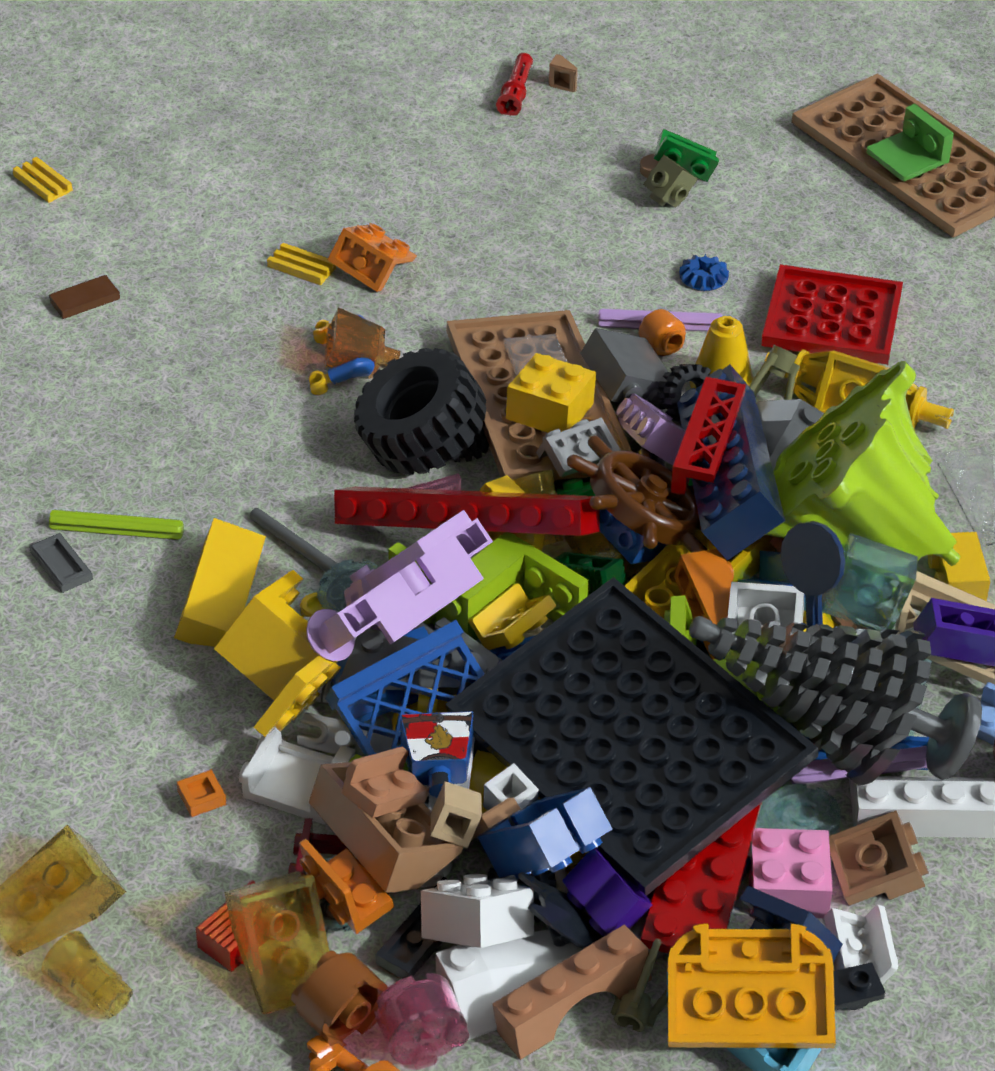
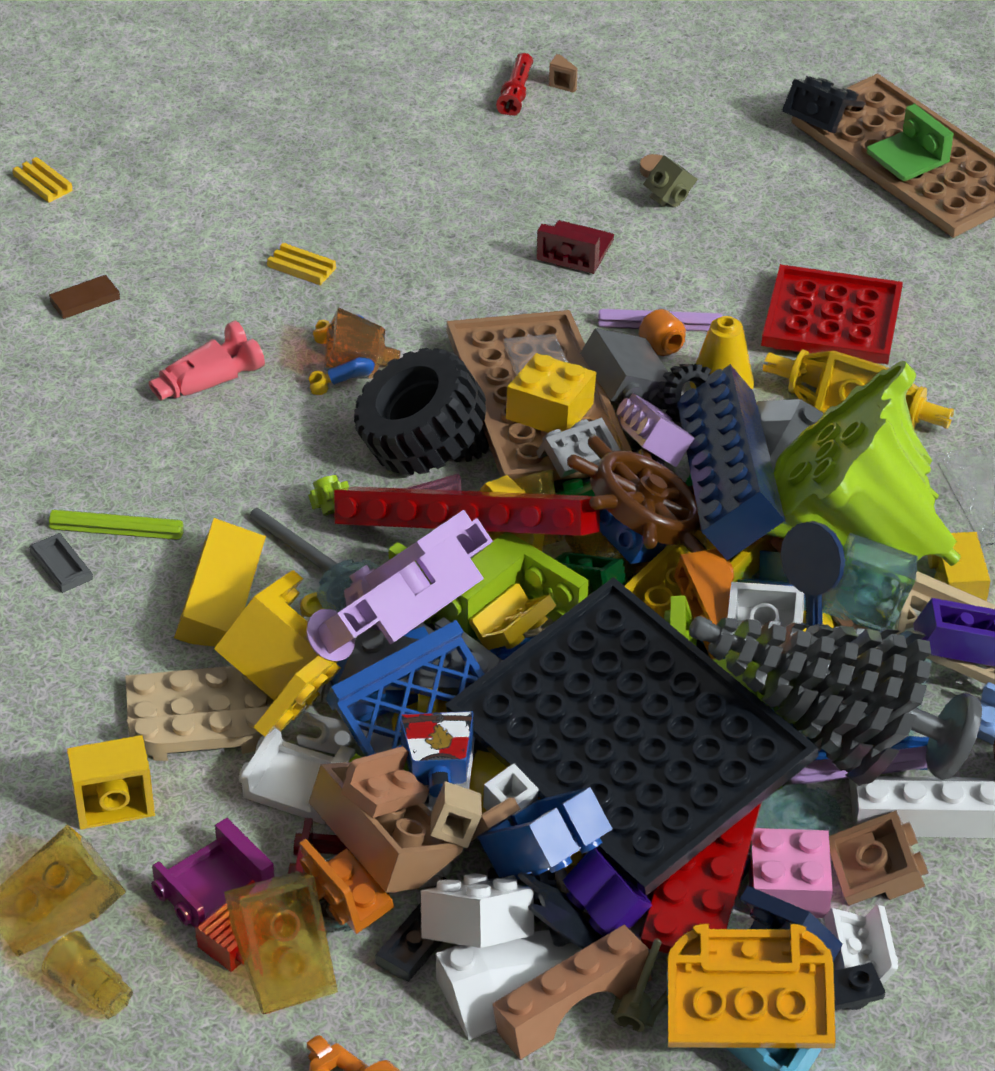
orange plate [177,769,227,818] -> none
dark orange brick [291,950,389,1047] -> none
orange bracket [327,223,417,292] -> none
clear pink brick [374,973,469,1070] -> none
green bracket [654,128,719,182] -> none
red fence [671,377,746,495] -> none
blue gear [679,254,729,291] -> none
olive plant [749,345,800,400] -> none
none -> yellow brick [67,735,155,830]
none -> tan plate [125,666,274,761]
none -> coral piece [149,320,265,401]
none -> magenta panel [151,818,275,928]
none -> lime gear [308,475,349,516]
none -> dark red bracket [537,220,614,274]
none -> black bracket [782,76,866,133]

